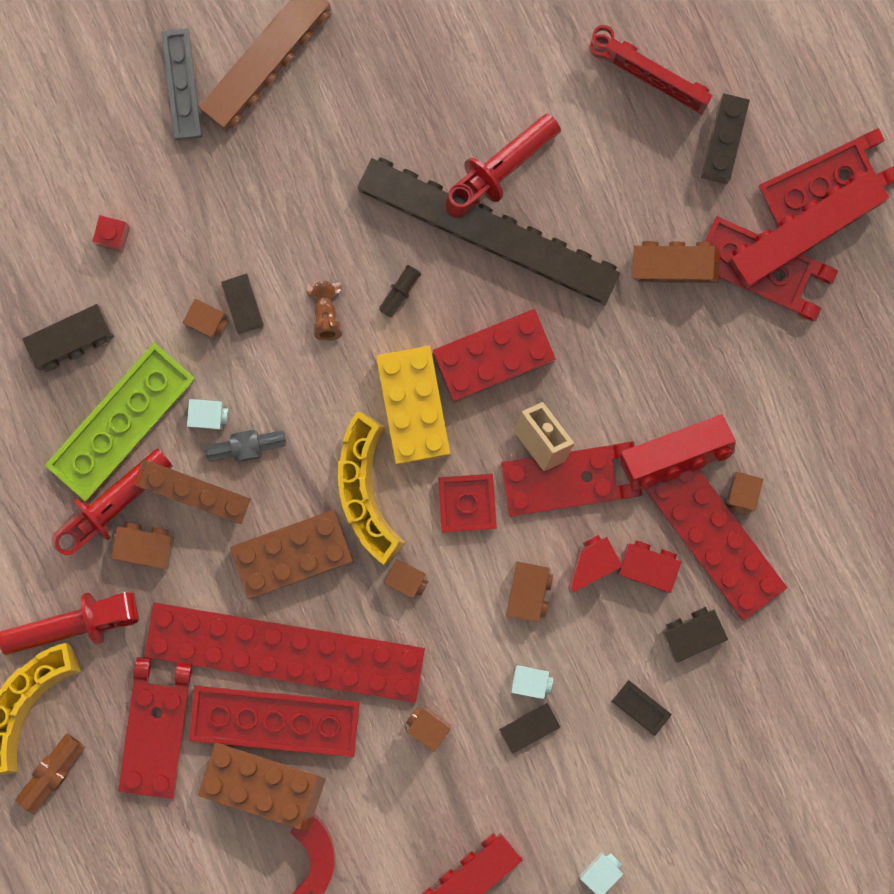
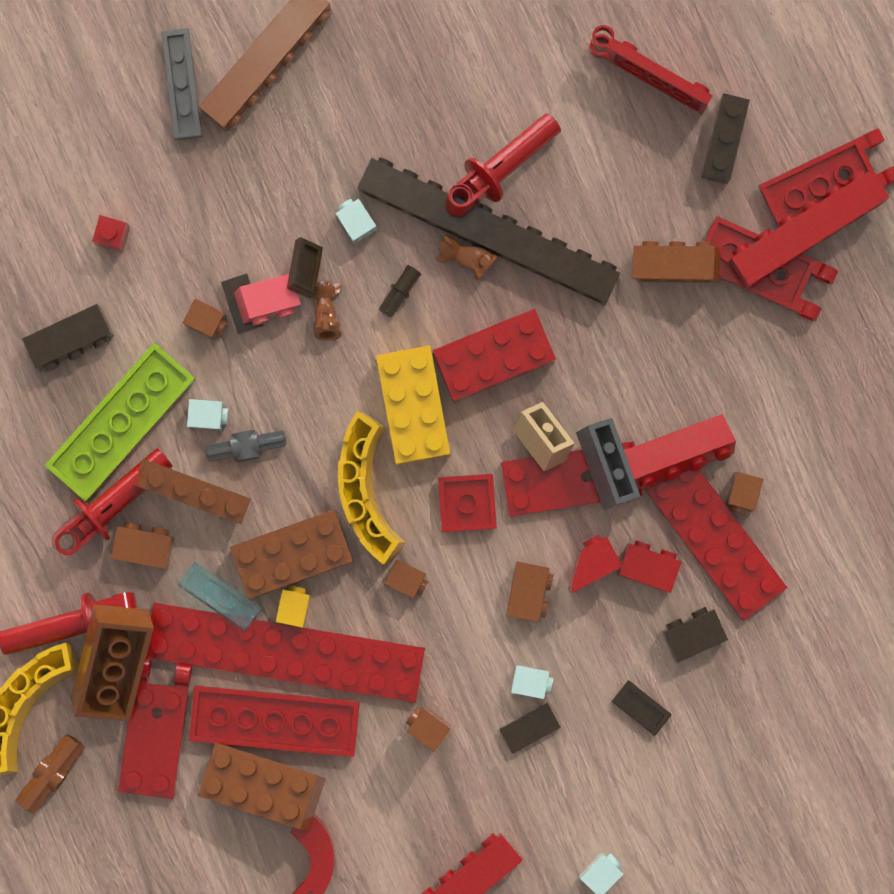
none -> dark orange brick [71,604,153,721]
none -> clear light blue tile [178,562,262,632]
none -> coral brick [234,274,301,326]
none -> yellow brick [276,585,311,628]
none -> dark brown tile [287,237,323,298]
none -> light aqua brick [336,199,377,245]
none -> dark orange animal [437,235,498,281]
none -> dark grey brick [576,418,640,510]

